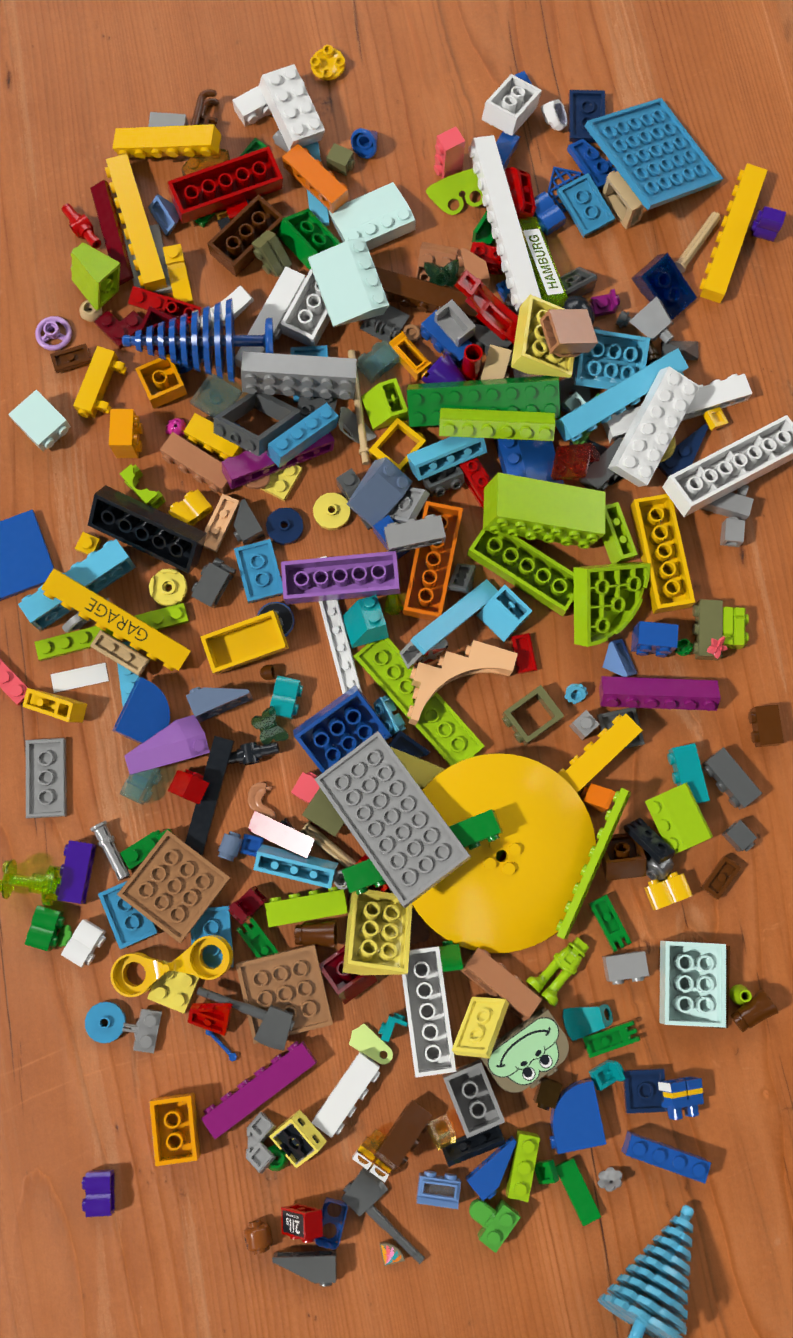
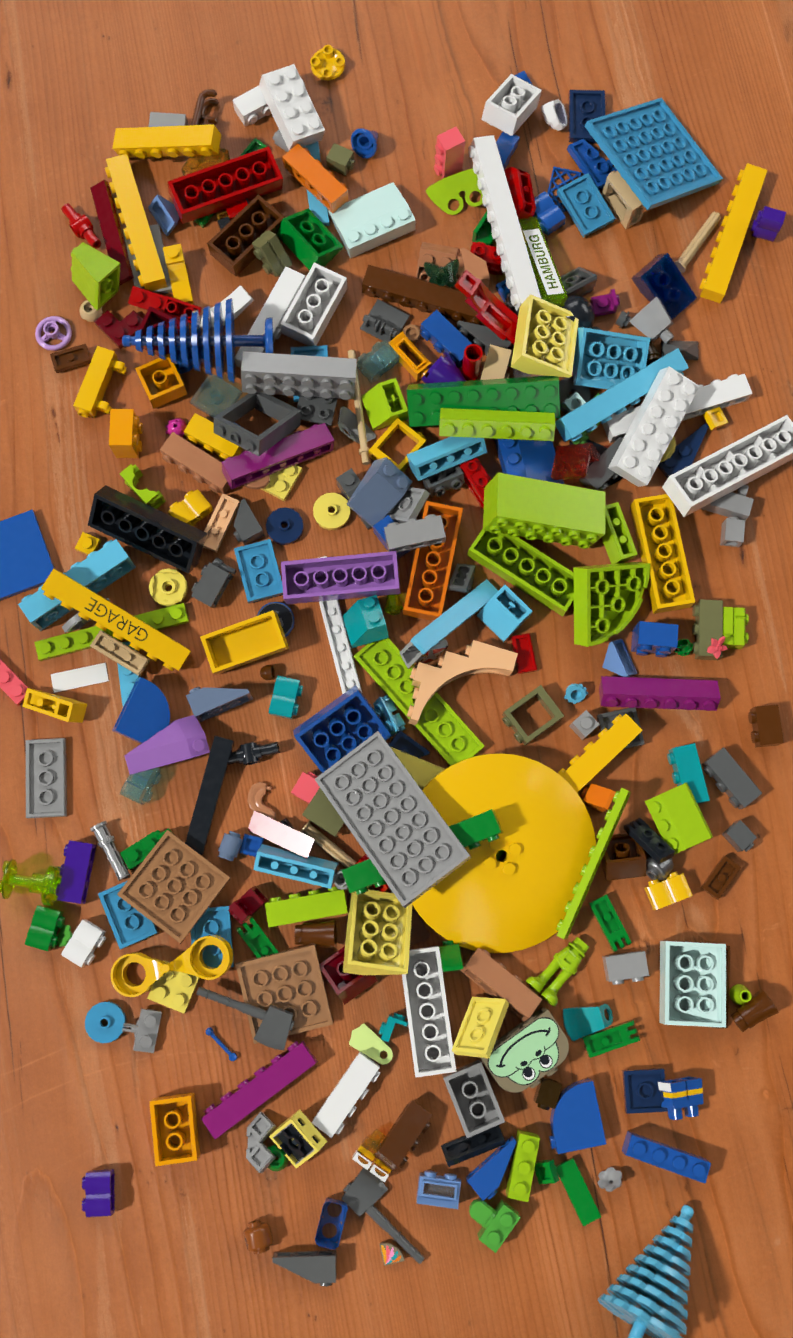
light aqua brick [8,390,71,451] -> none
red brick [168,769,209,805] -> none
red wing [188,1003,233,1036] -> none
clear green animal [251,706,289,745] -> none
dark azure brick [267,403,339,468] -> none
red brick [281,1204,323,1243] -> none
light aqua slope [308,237,389,327] -> none
clear yellow brick [428,1114,456,1151] -> none
light grey panel [434,300,476,347] -> none
nougat brick [540,309,598,357] -> none
teal bracket [588,1059,626,1091] -> none

